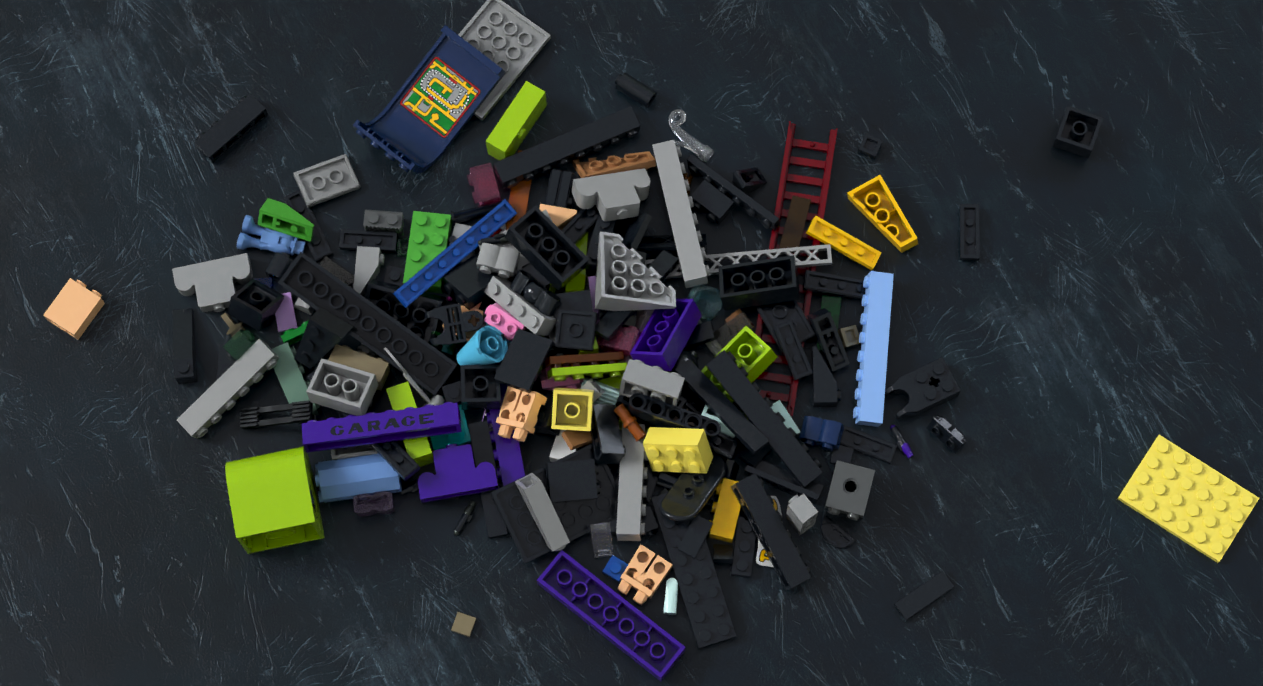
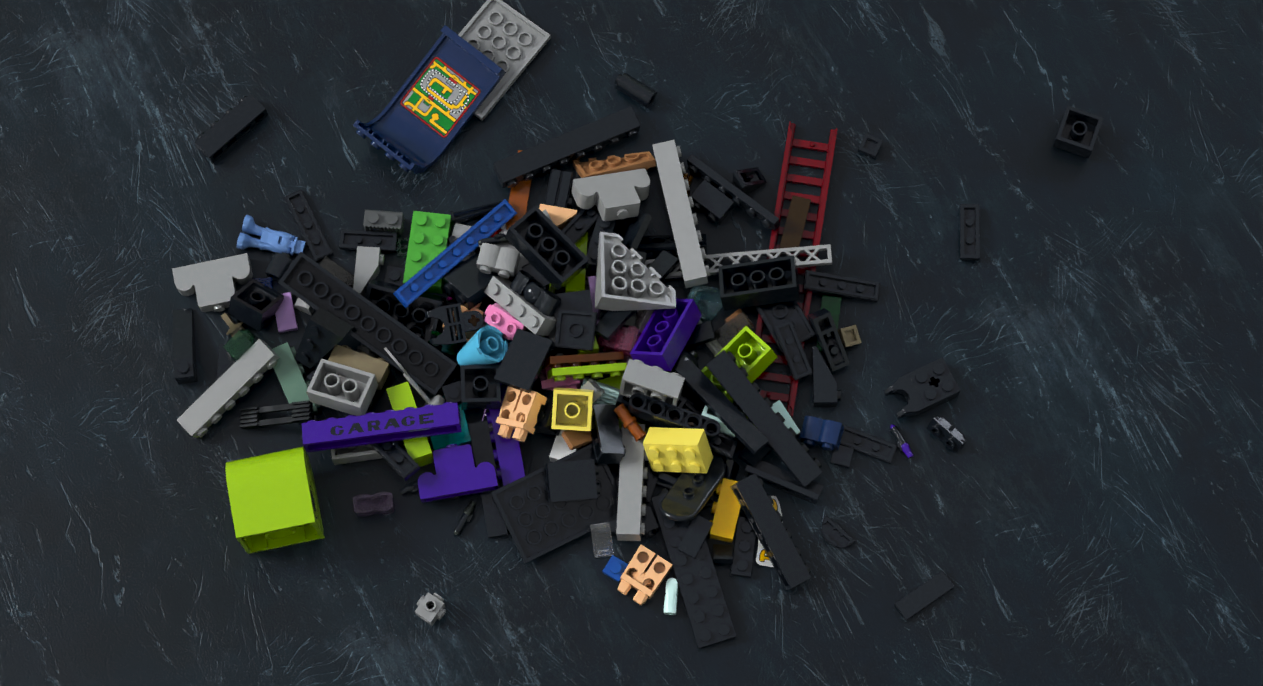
light nougat brick [43,278,105,340] -> none
bright green slope [258,198,314,242] -> none
green plate [281,320,309,346] -> none
light grey tile [293,154,360,207] -> none
medium blue brick [315,454,402,503] -> none
dark tan tile [451,612,477,637] -> none
clear pink brick [467,162,501,206] -> none
lime brick [486,81,547,161] -> none
light grey slope [515,473,570,551] -> none
dark purple brick [537,550,686,681] -> none
clear plant [668,109,714,162] -> none
light grey brick [785,493,818,535] -> none
yellow plate [806,216,882,270] -> none
dark grey brick [824,460,875,521] -> none
yellow wedge [847,175,918,253] -> none
light blue brick [853,271,894,427] -> none
light yellow plate [1117,435,1259,563] -> none
none -> light grey brick [415,593,446,626]

